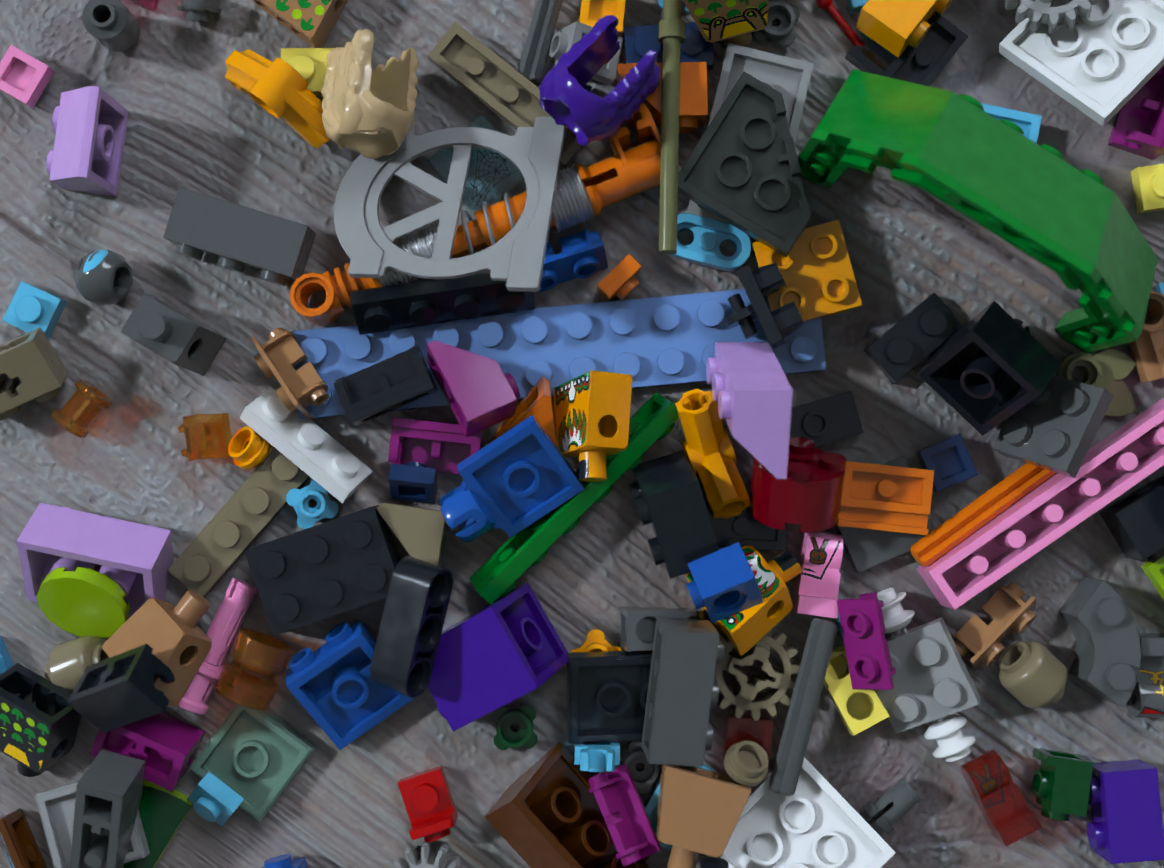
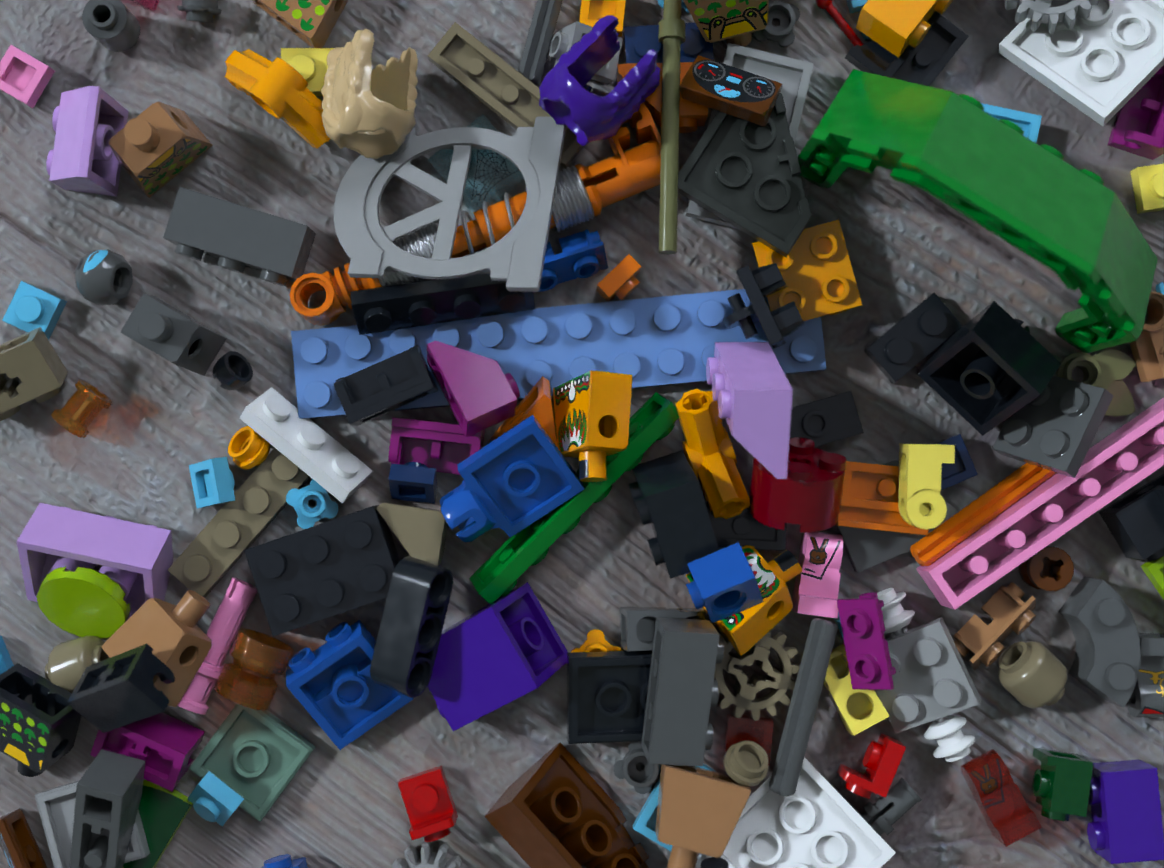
clear orange tile [178,413,231,461] -> none
medium nougat hinge [250,327,329,420] -> none
dark green plate [492,704,538,750] -> none
medium azure plate [574,742,620,772] -> none
magenta hinge [588,764,662,867] -> none
medium azure plate [671,213,751,271] -> none
none -> medium nougat torso [108,101,213,198]
none -> medium azure plate [189,457,235,509]
none -> black hinge [213,351,253,390]
none -> slope [679,55,782,127]
none -> red bracket [837,733,906,799]
none -> light yellow leg [898,443,955,530]
none -> reddish brown wheel [1019,546,1074,591]

